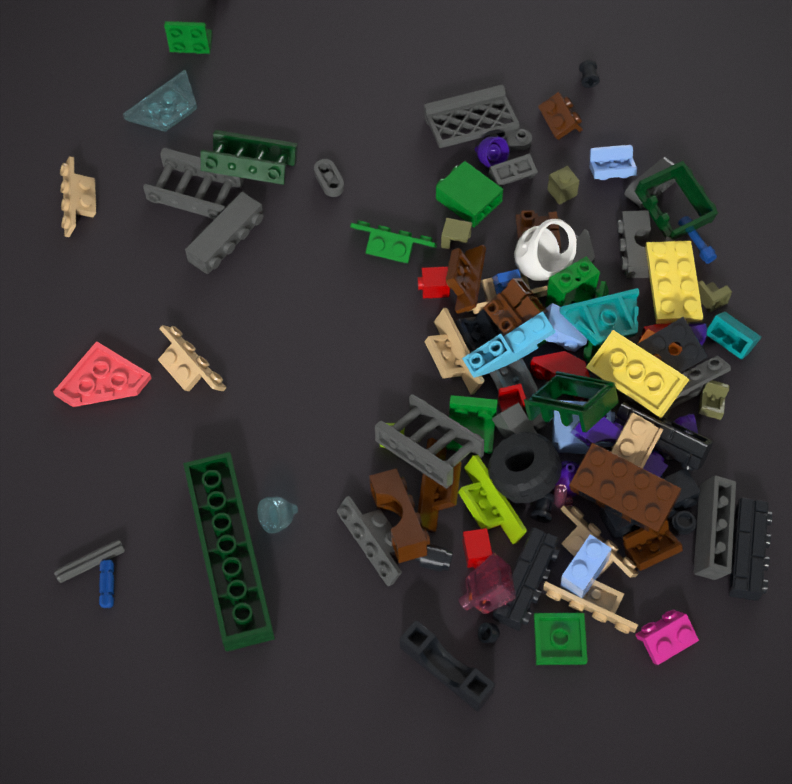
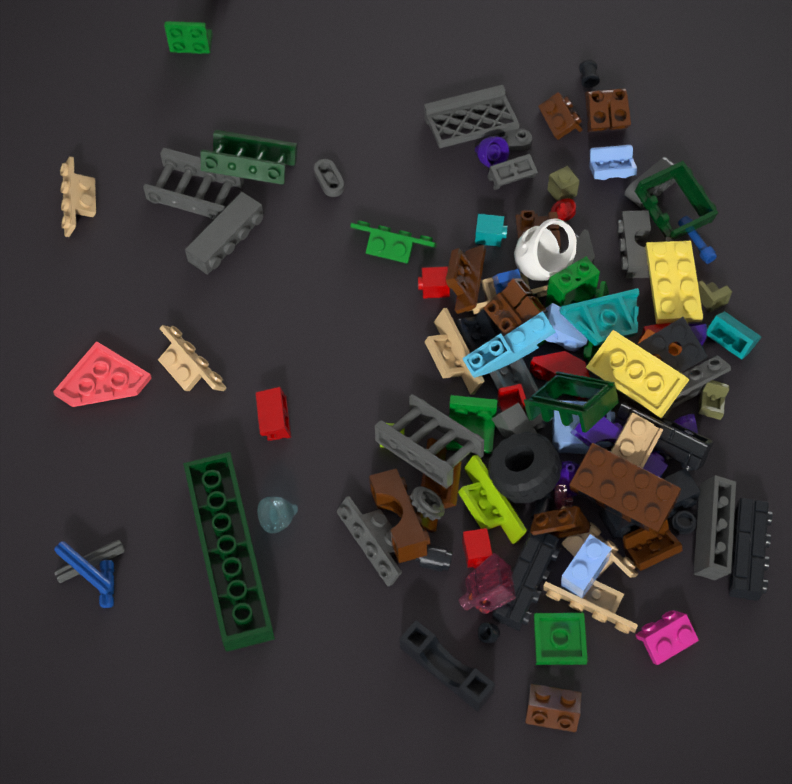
clear light blue wing [123,70,197,132] -> none
green brick [436,161,503,227] -> none
olive panel [441,218,472,249] -> none
none -> blue axle [54,541,113,595]
none -> red hinge [256,387,291,441]
none -> dark grey gear [410,486,445,521]
none -> teal brick [475,214,508,247]
none -> reddish brown bracket [526,684,582,732]
none -> reddish brown bracket [530,506,591,538]
none -> red hat [551,198,576,222]
none -> reddish brown hips [585,88,631,132]

